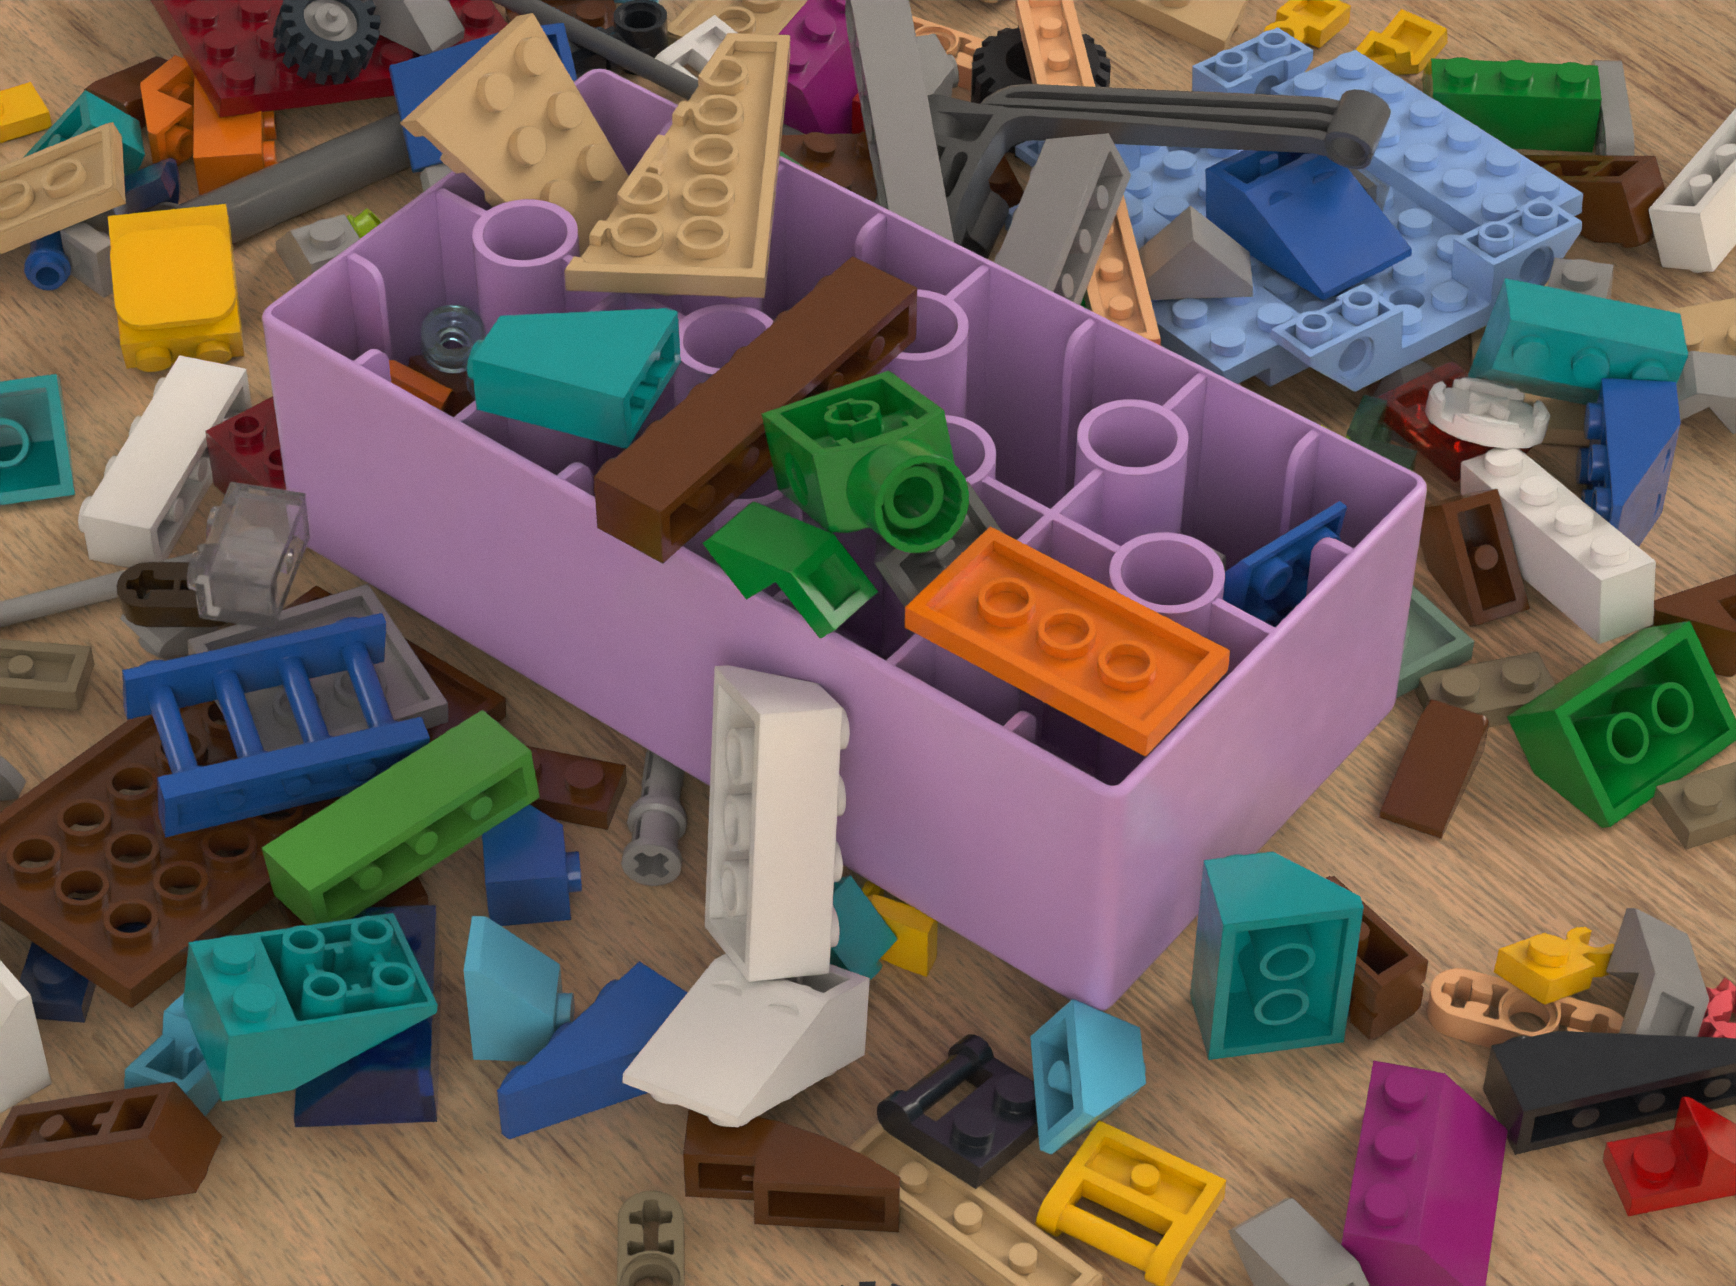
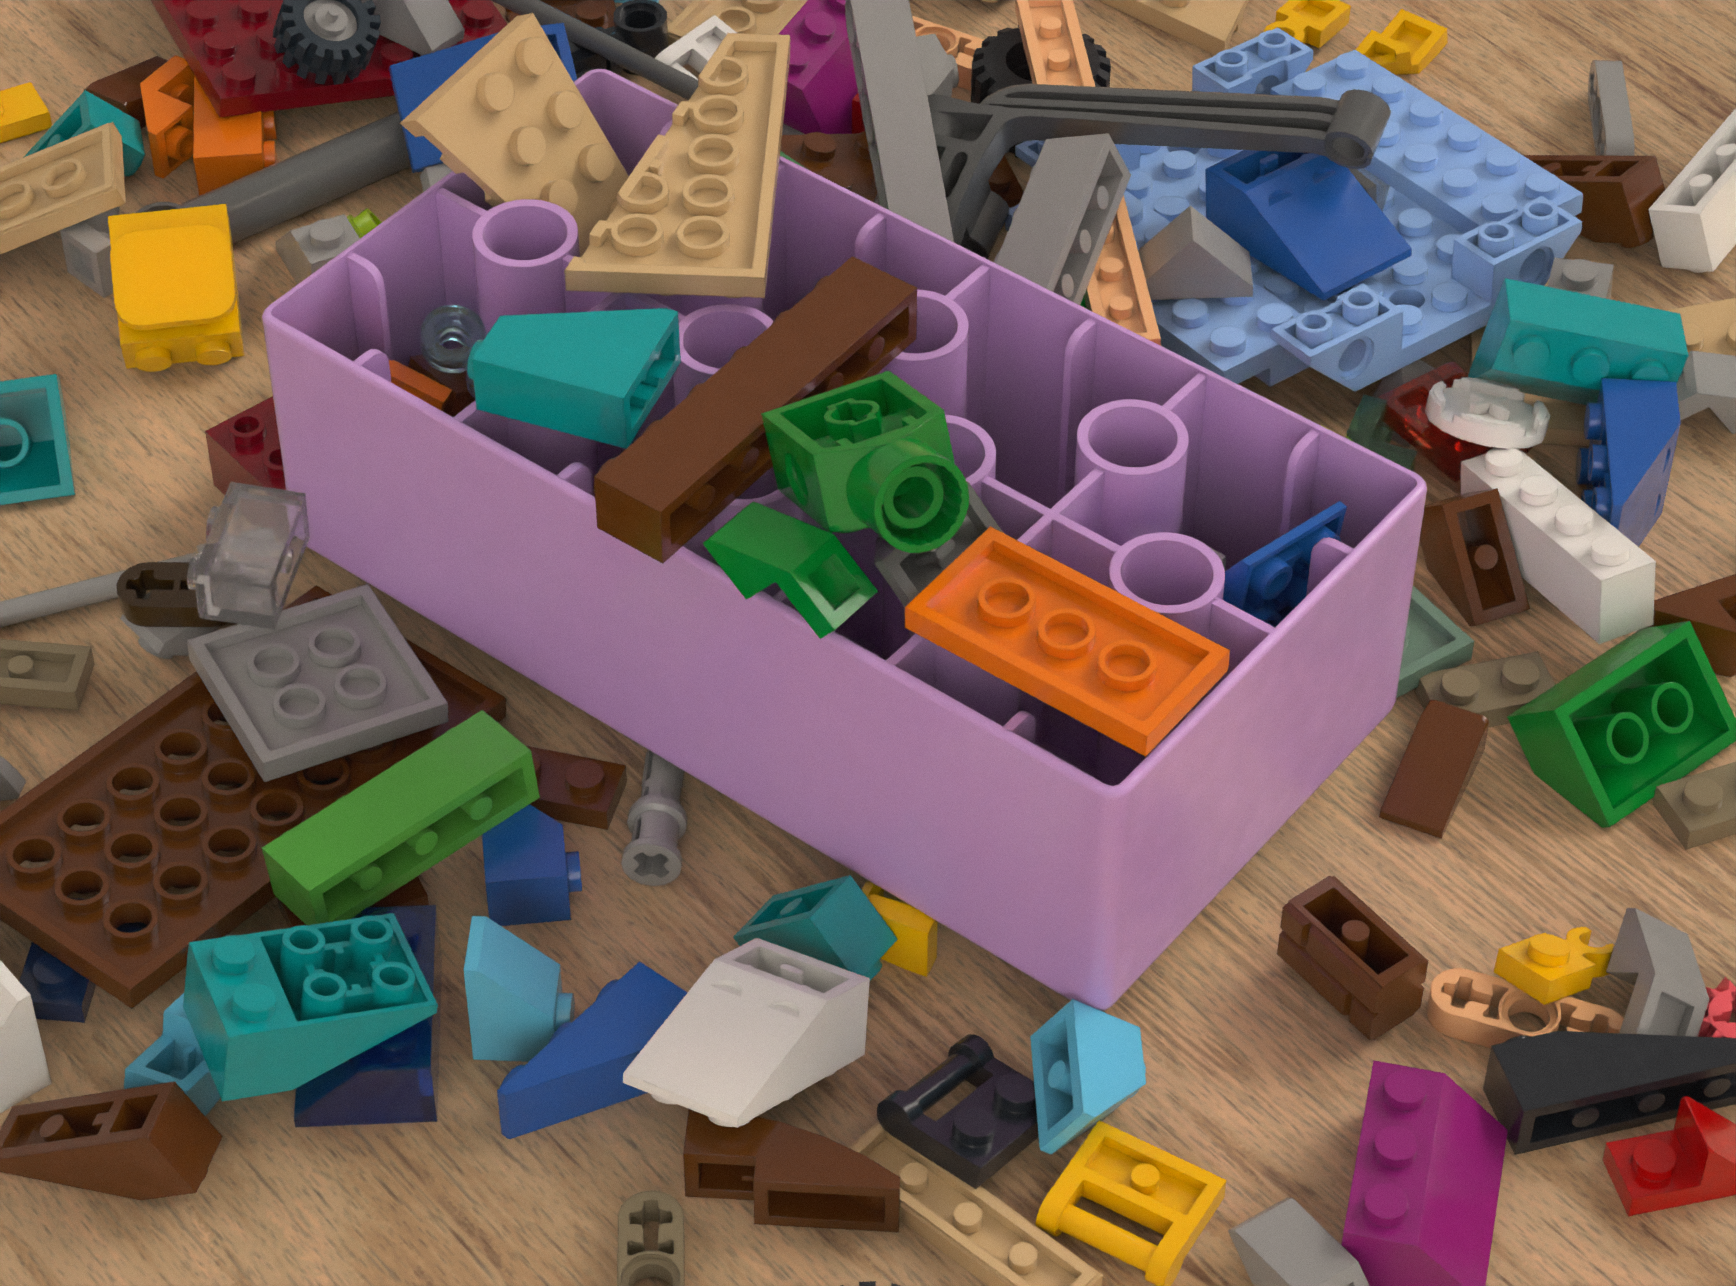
blue pin [24,231,71,290] -> none
white brick [78,355,252,568] -> none
dark blue tile [113,158,181,215] -> none
blue fence [122,613,430,837] -> none
white slope [705,665,850,982] -> none
teal slope [1190,851,1364,1060] -> none
green slope [1422,57,1602,152] -> none

